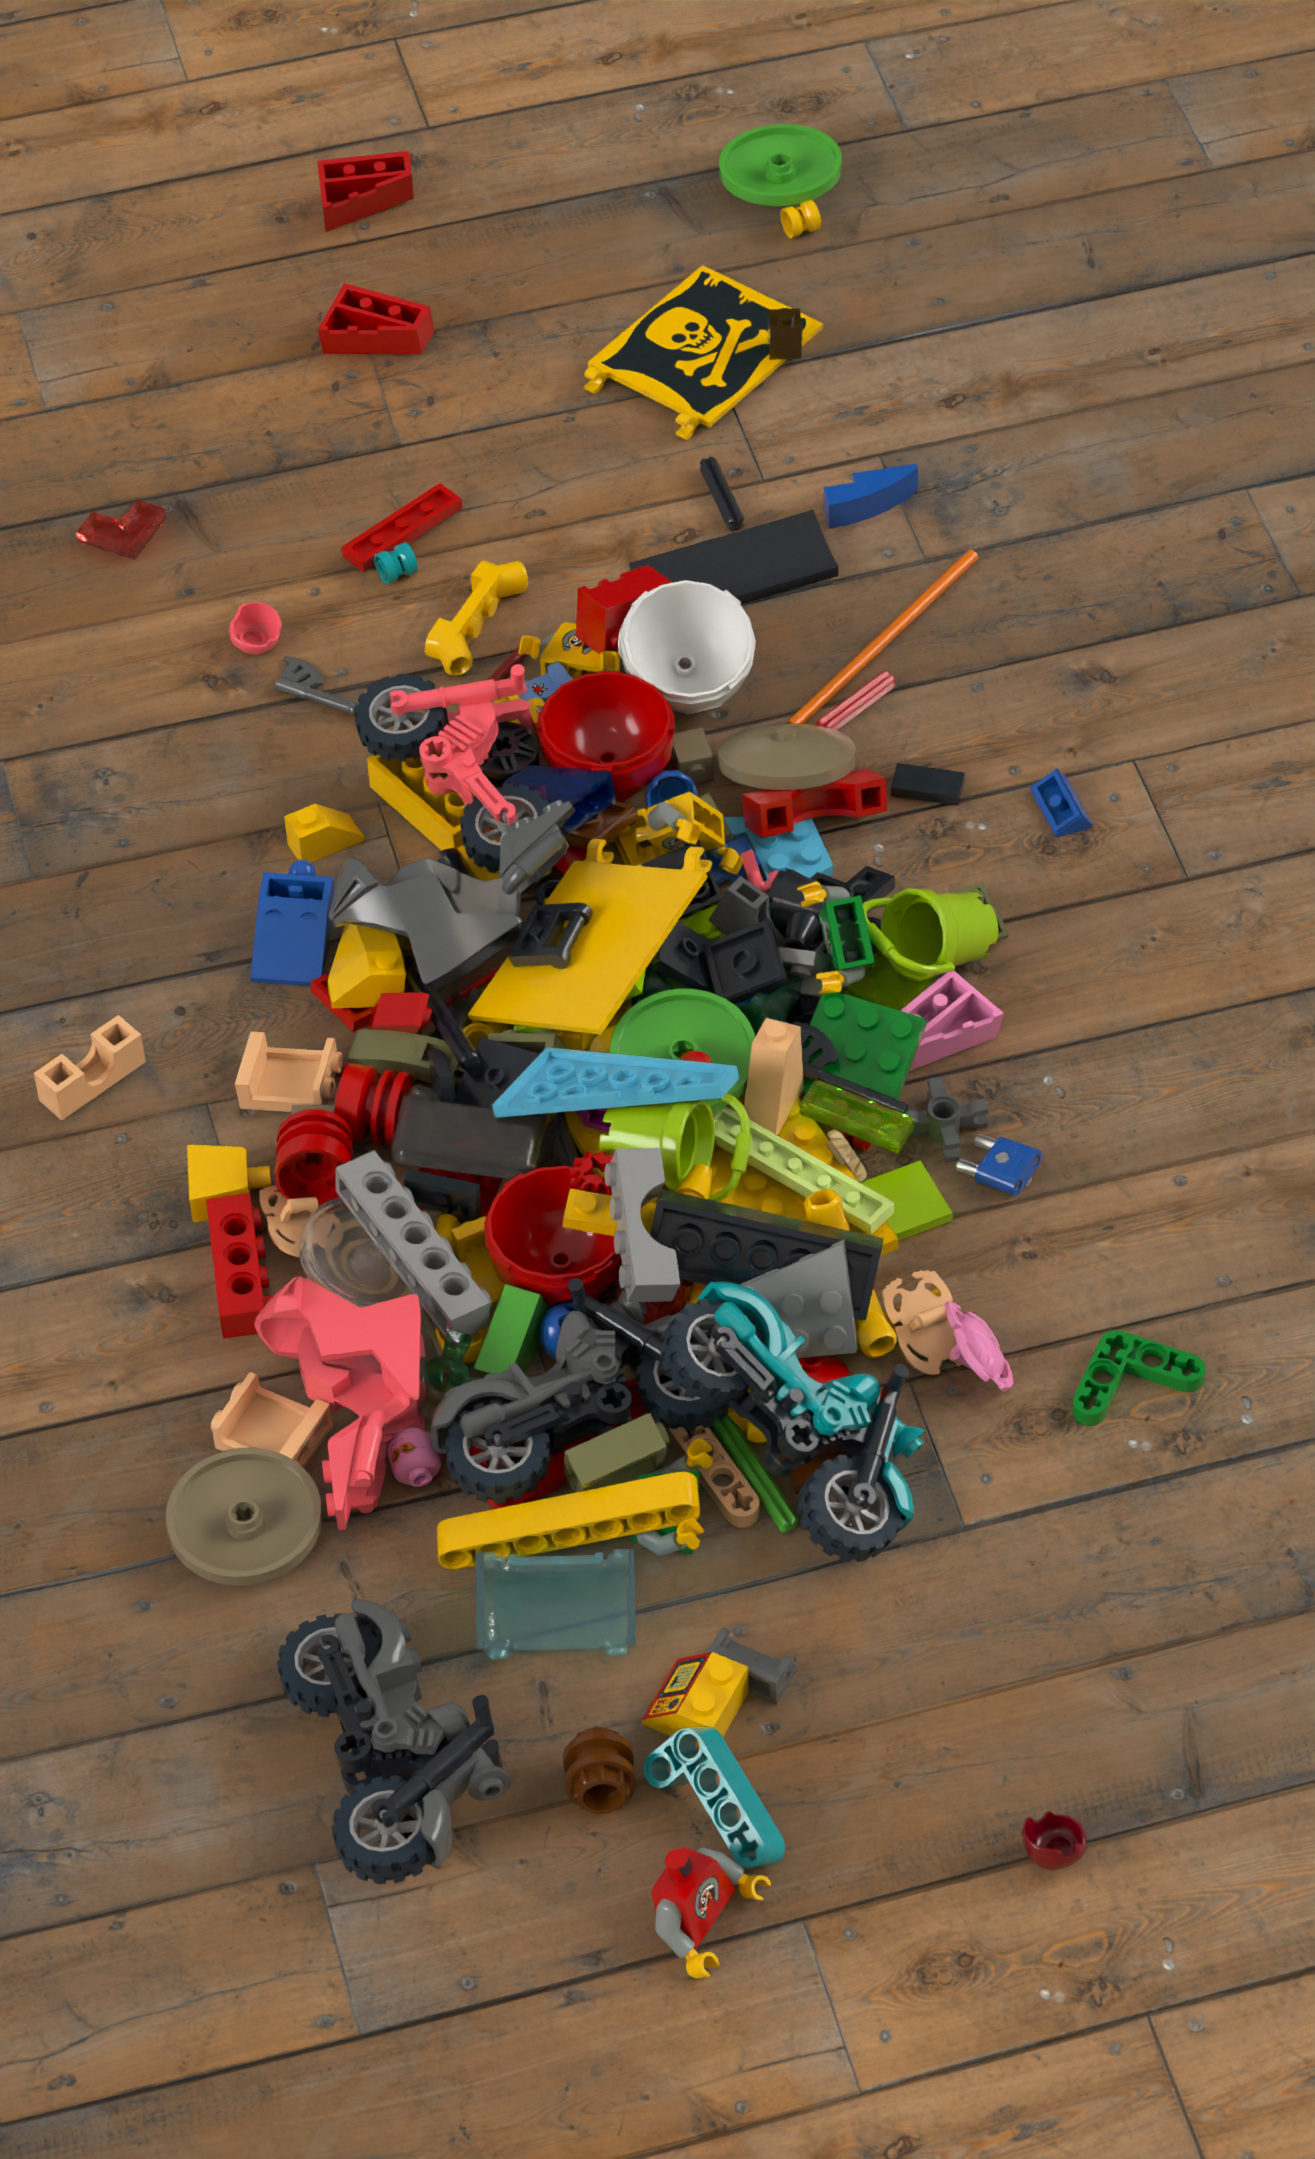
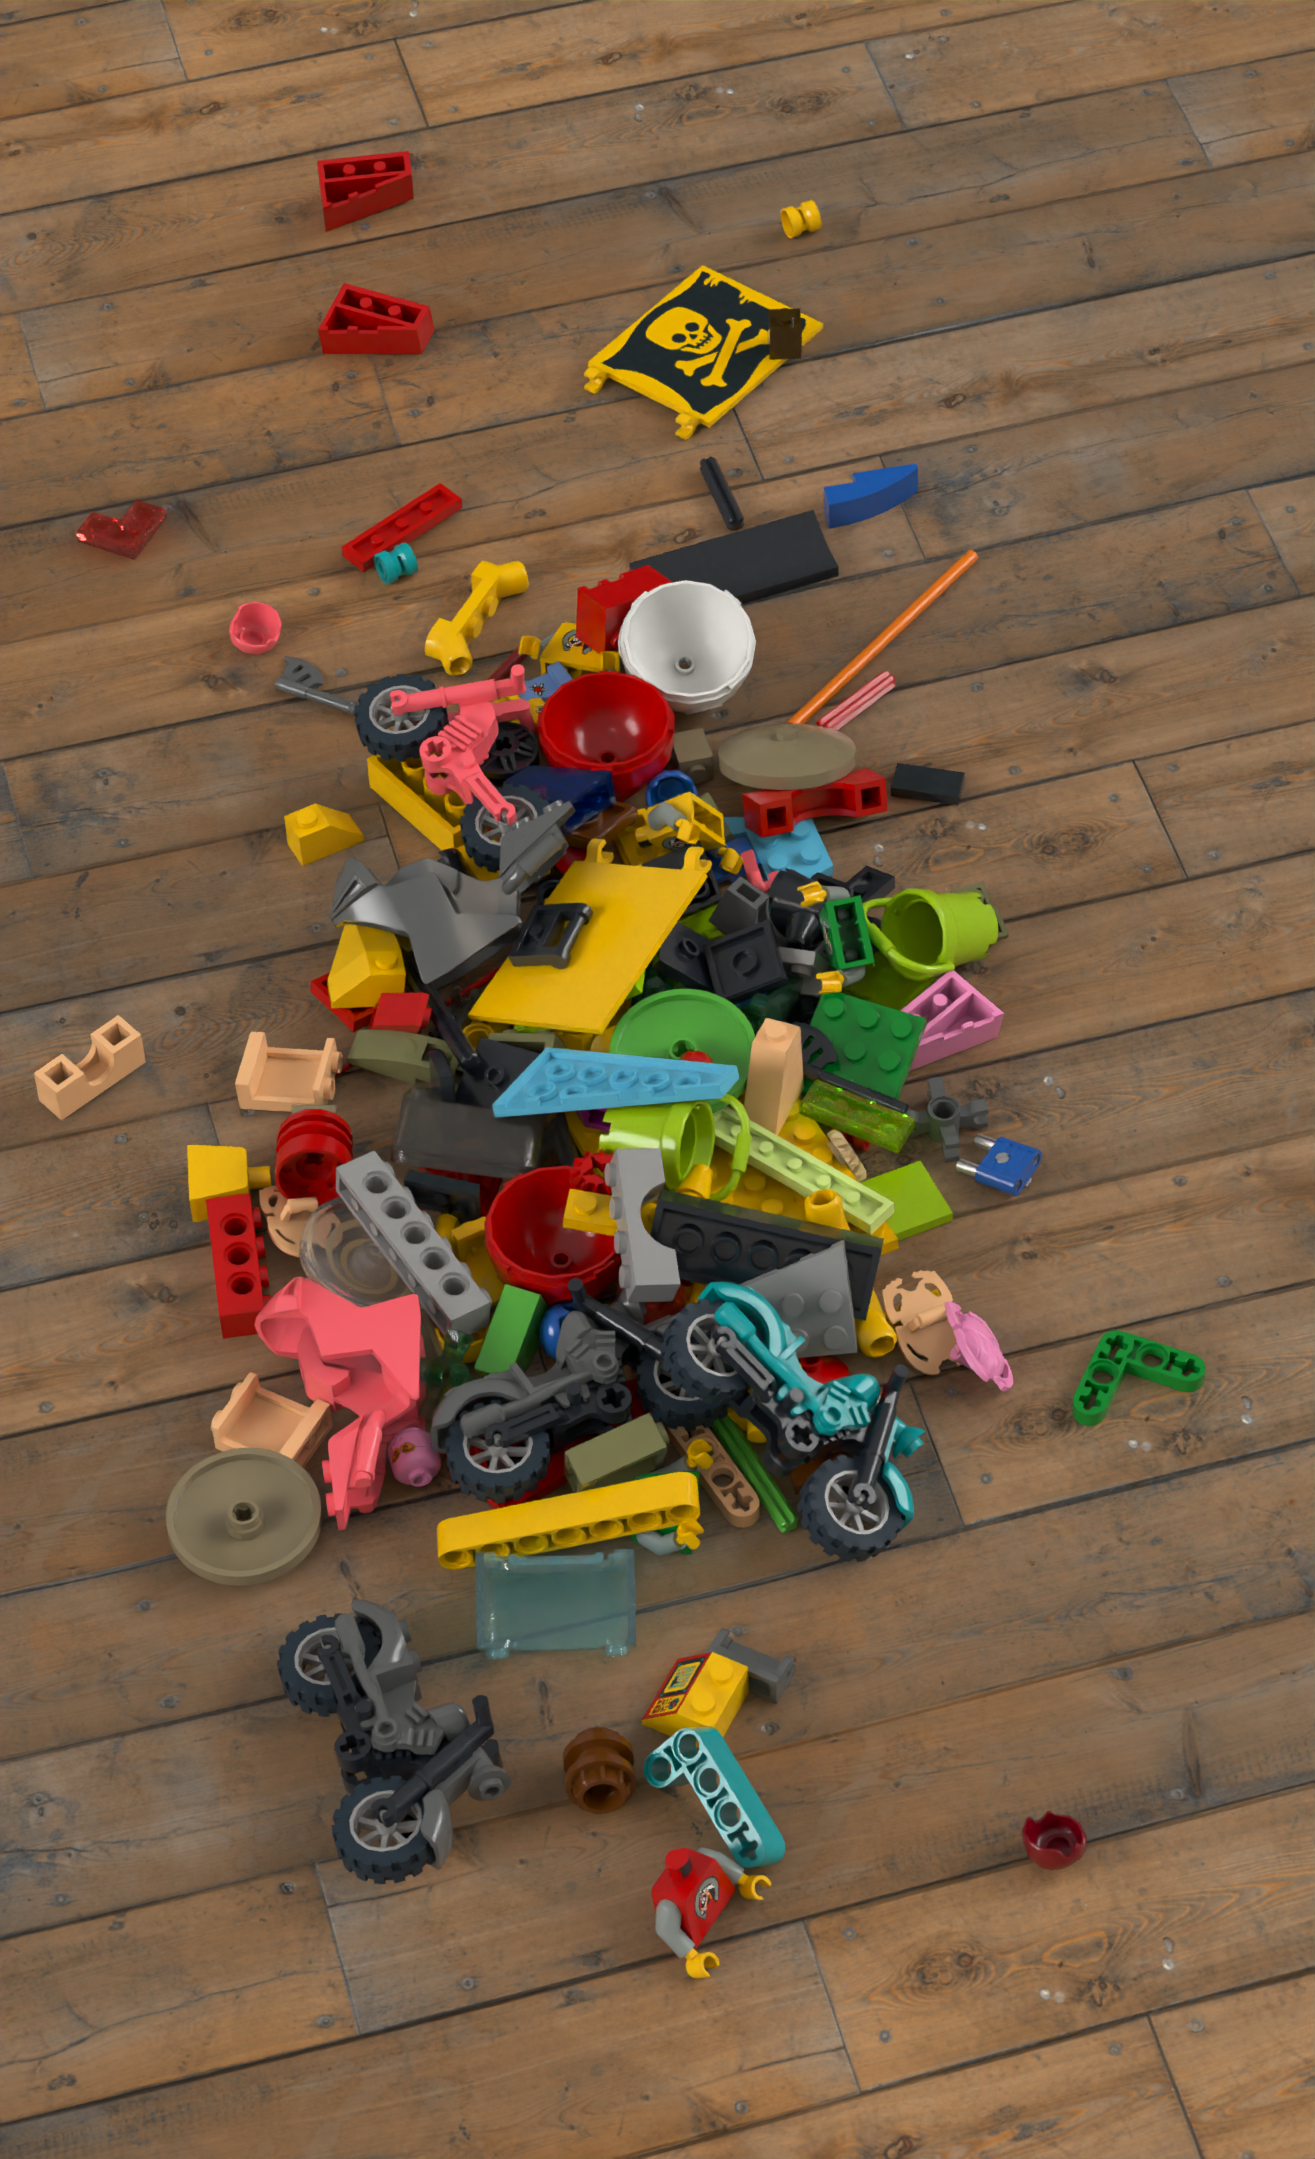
blue slope [251,859,334,986] -> none
red wheel [334,1063,414,1148] -> none
bright green dish [719,124,842,206] -> none
blue slope [1029,768,1094,837] -> none

